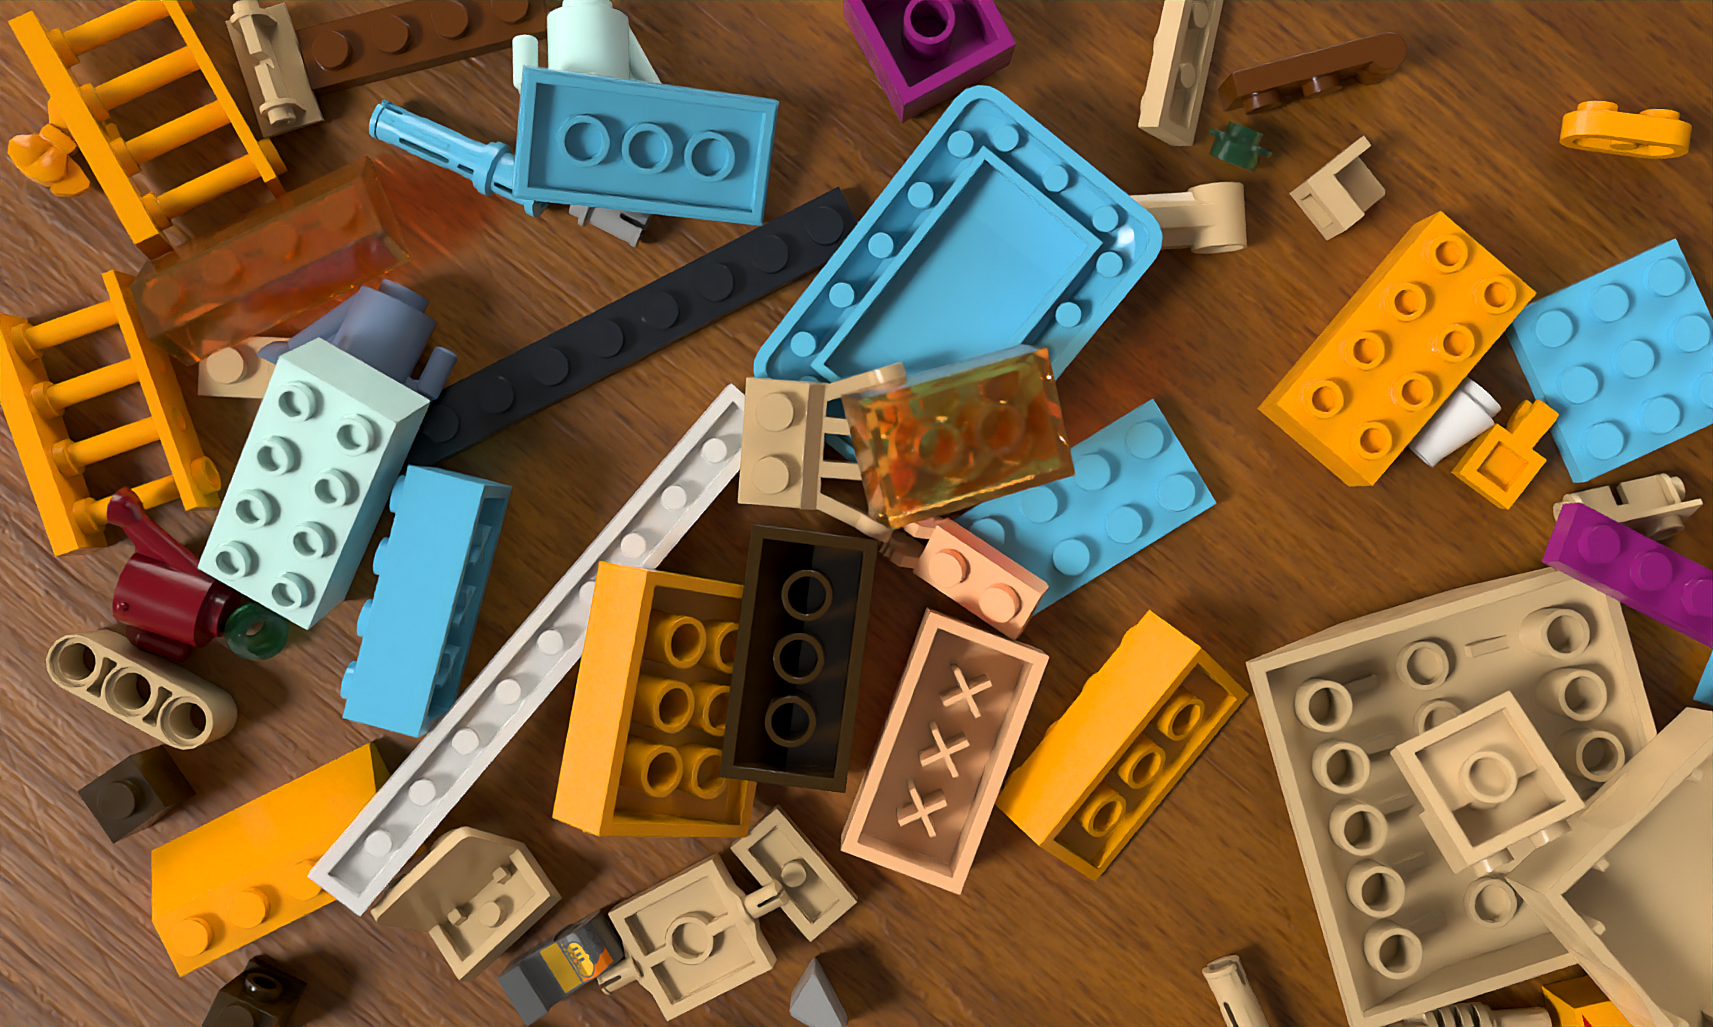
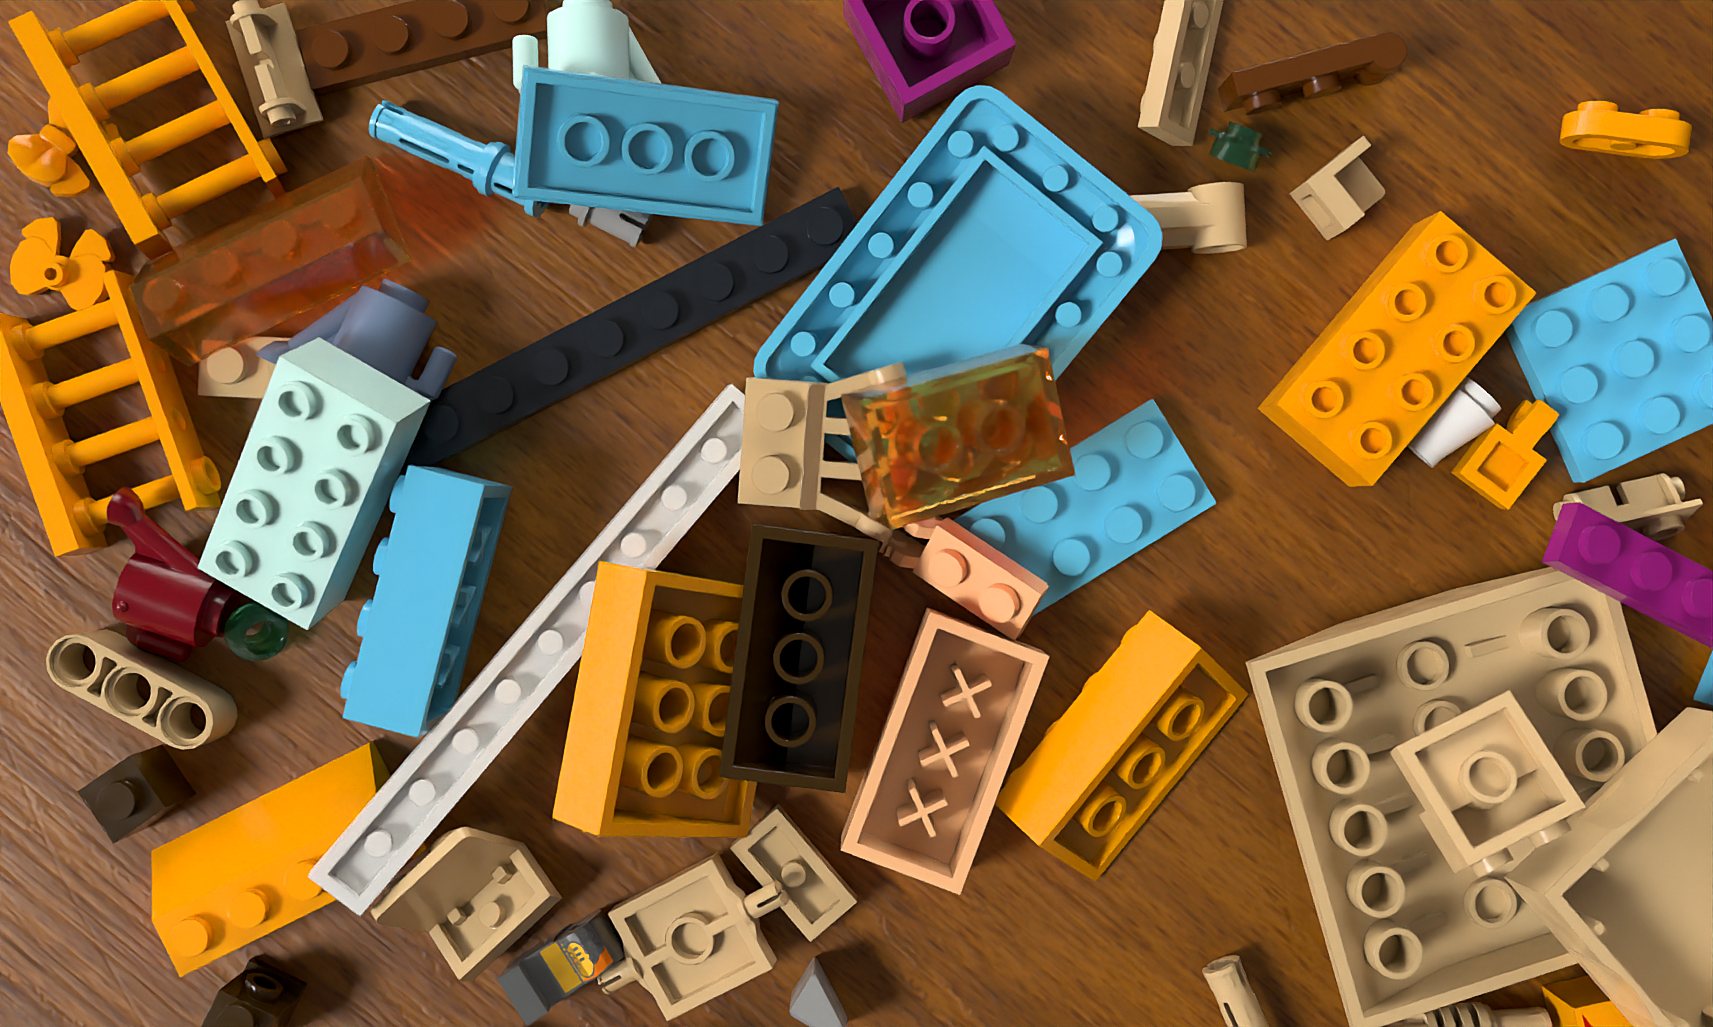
none -> light orange piece [10,217,116,311]

